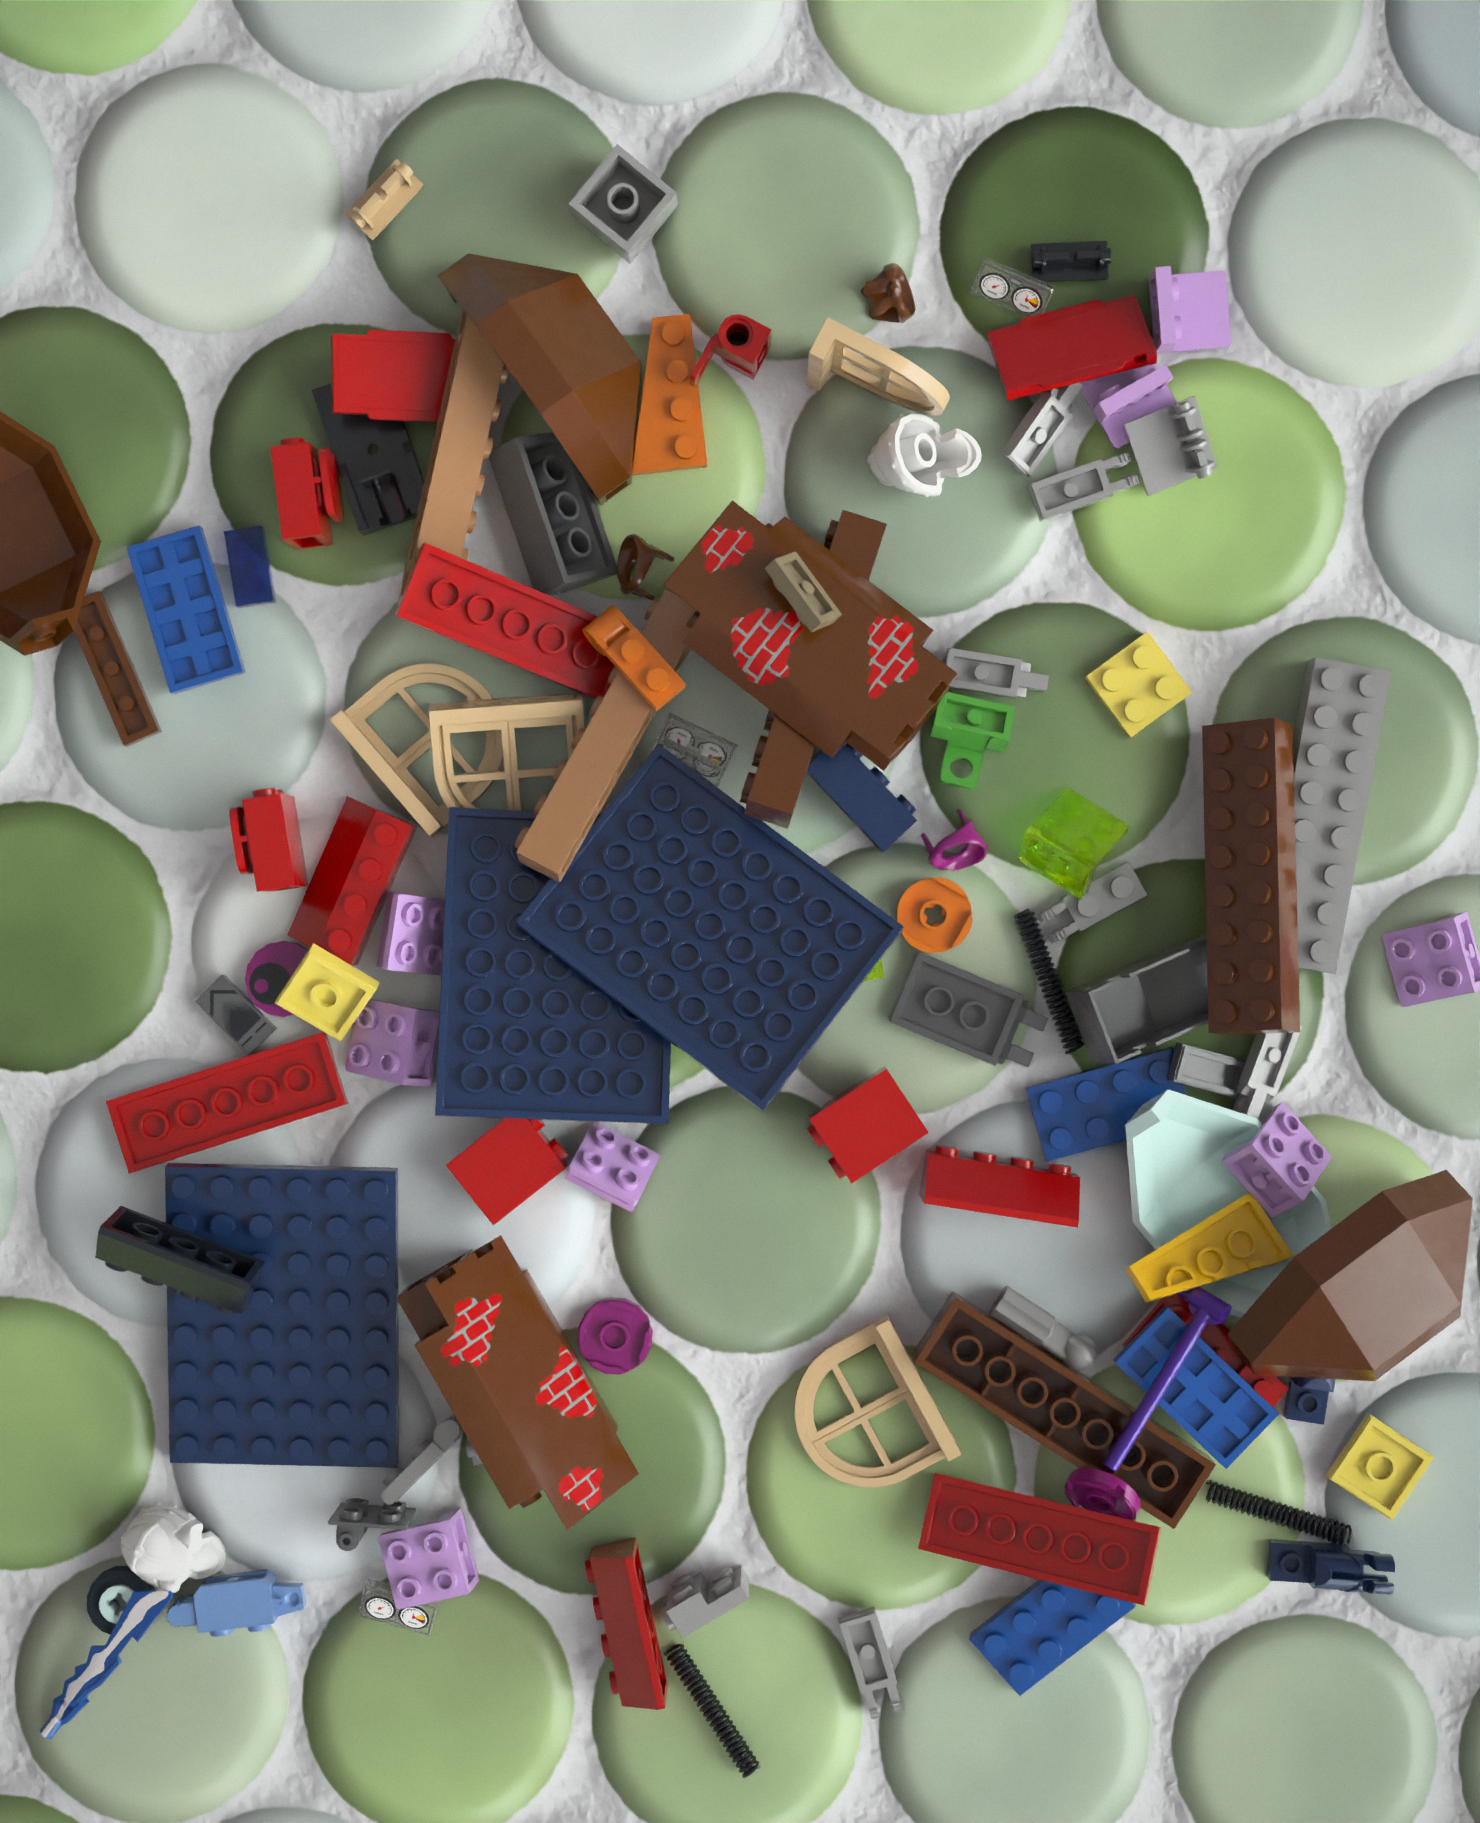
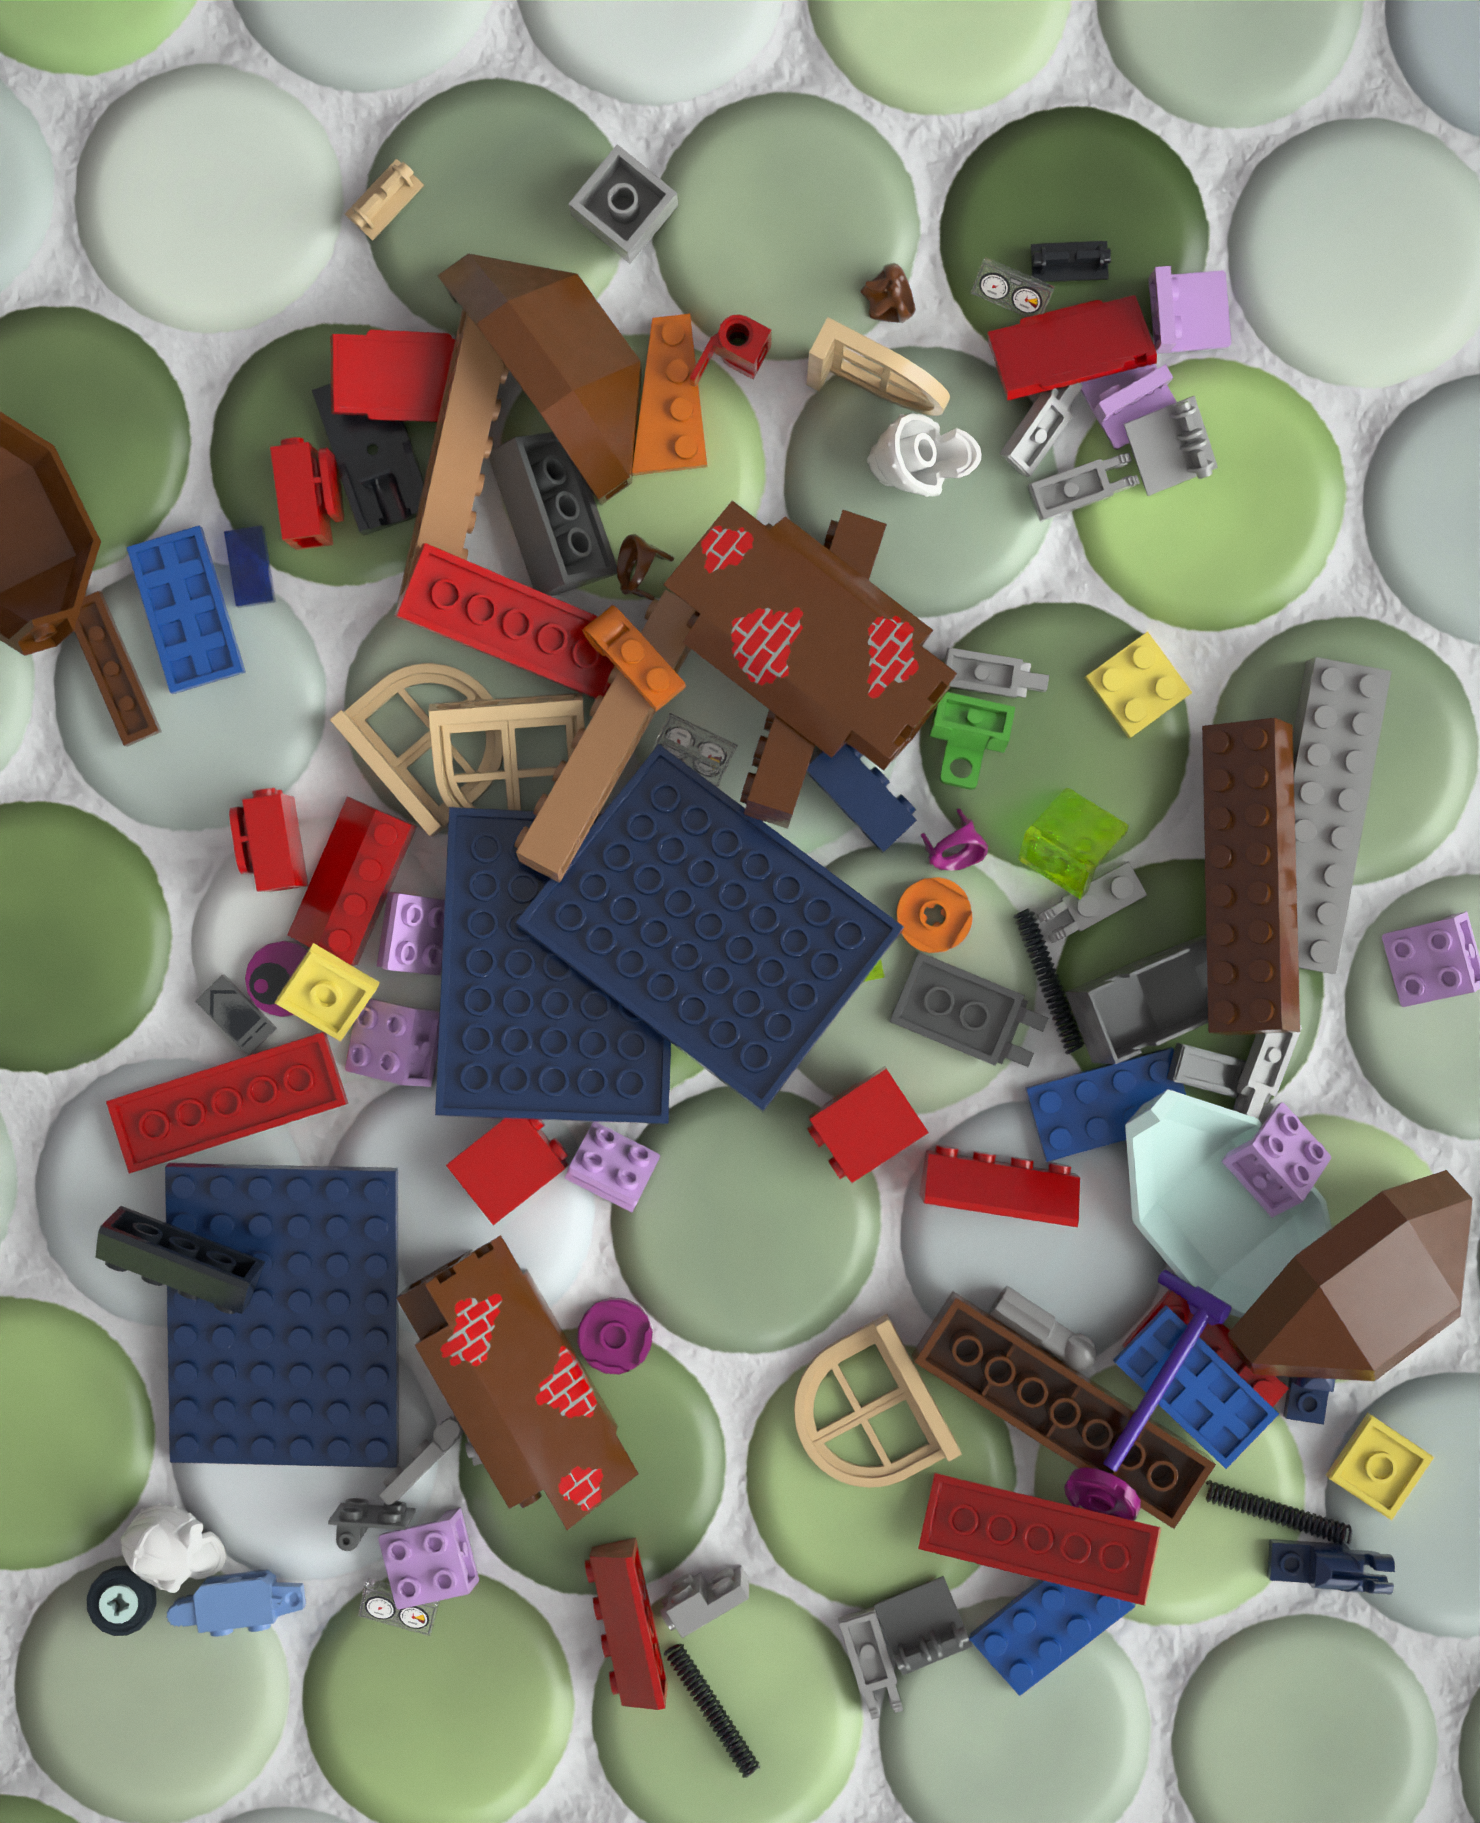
blue sword [40,1590,173,1739] -> none
dark tan plate [764,551,842,632] -> none
yellow wing [1125,1193,1294,1302] -> none
none -> dark grey hinge [873,1576,973,1675]

